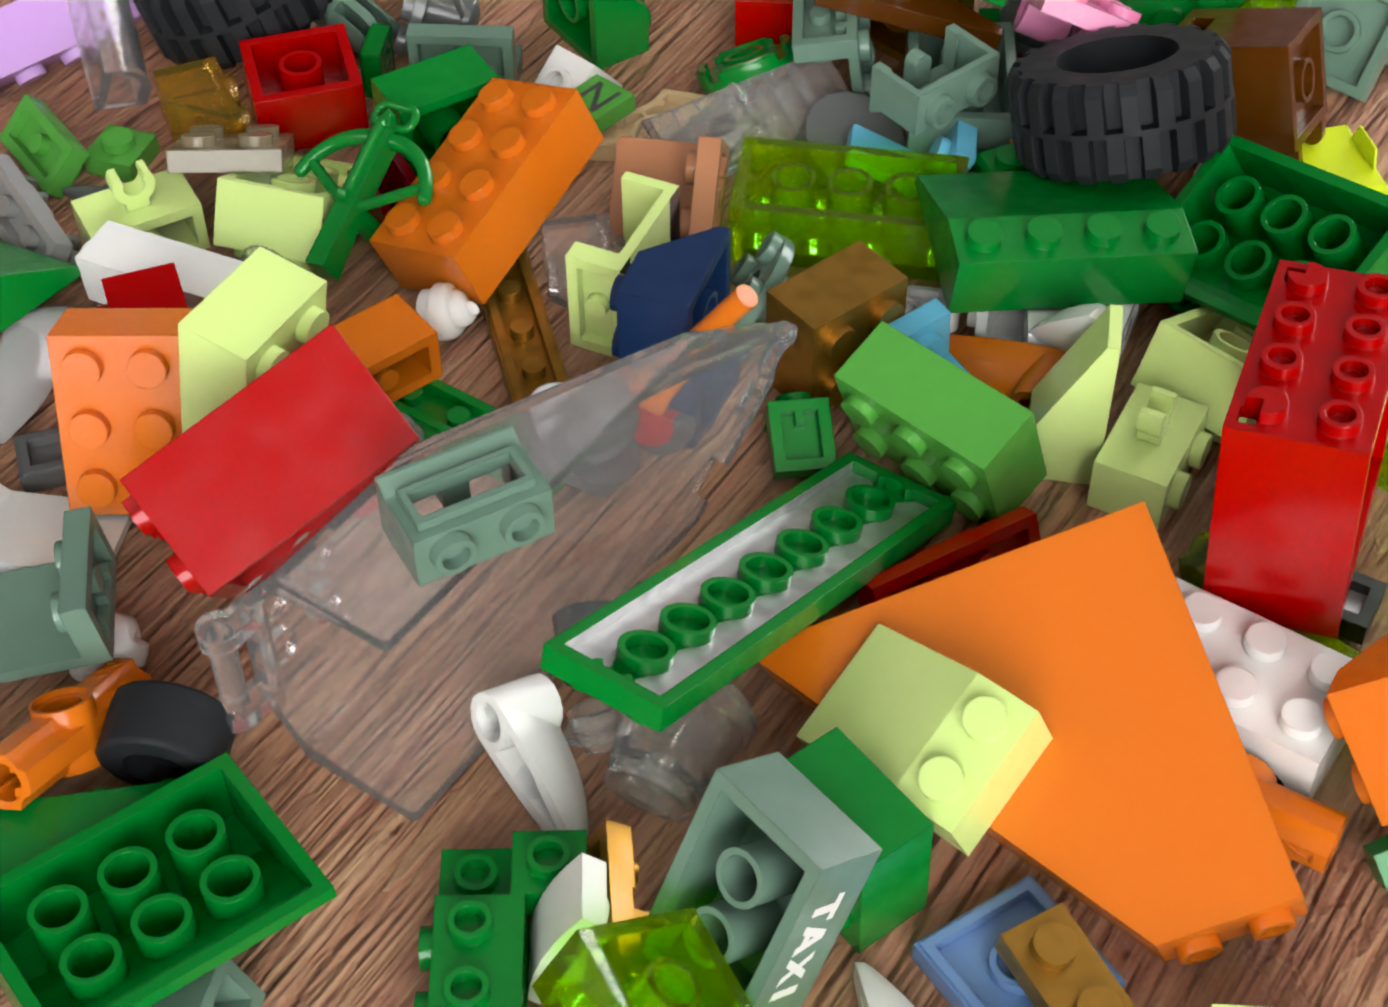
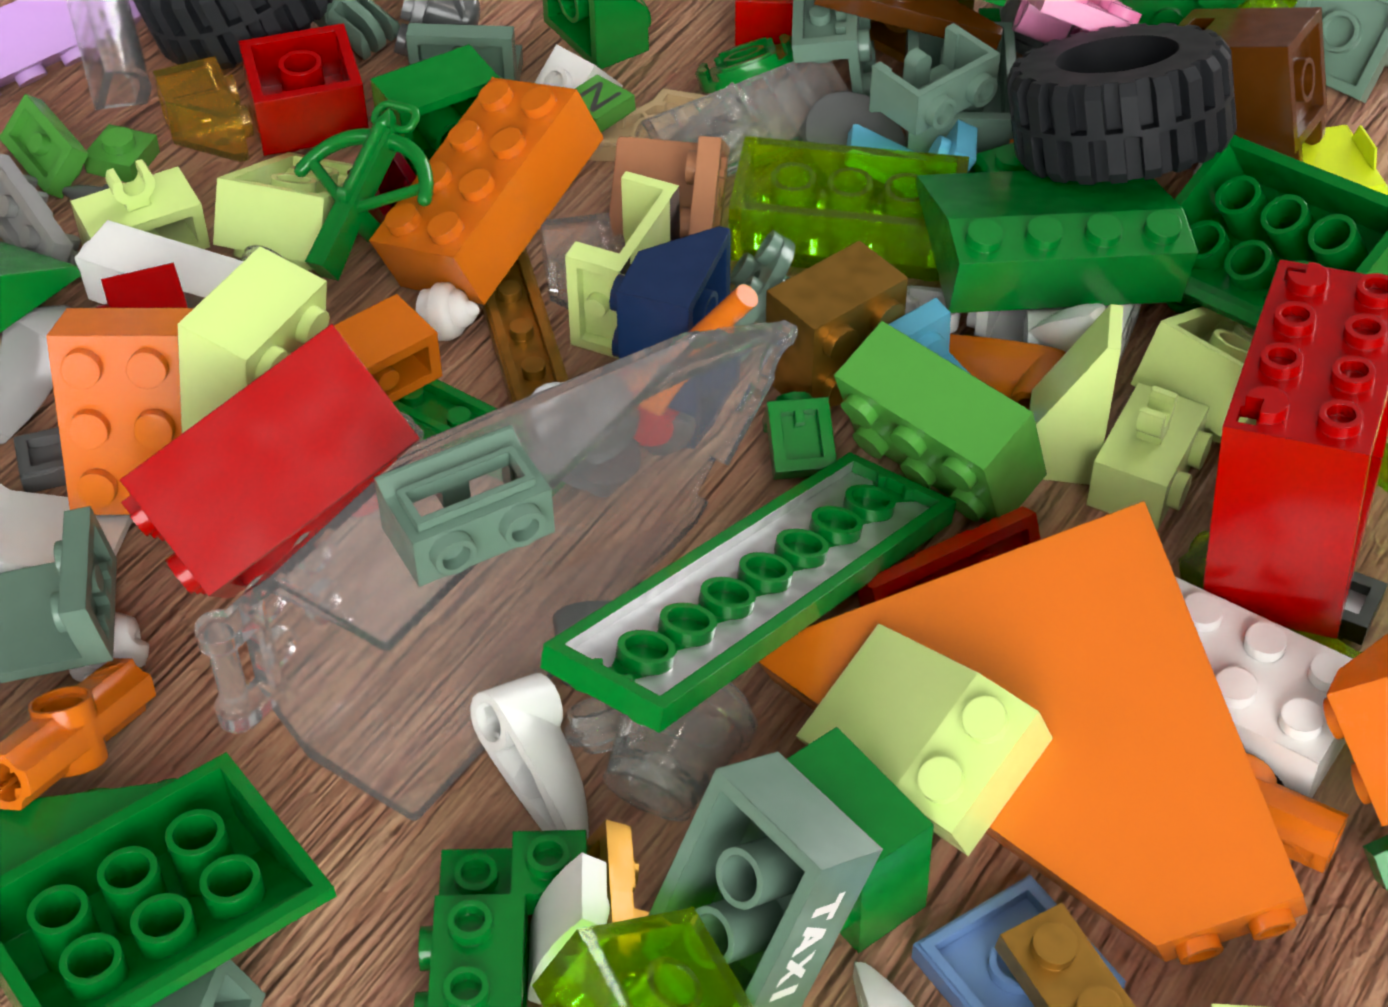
black tyre [95,680,237,786] -> none
dark tan plate [166,124,295,173] -> none
green tile [359,24,396,98] -> none

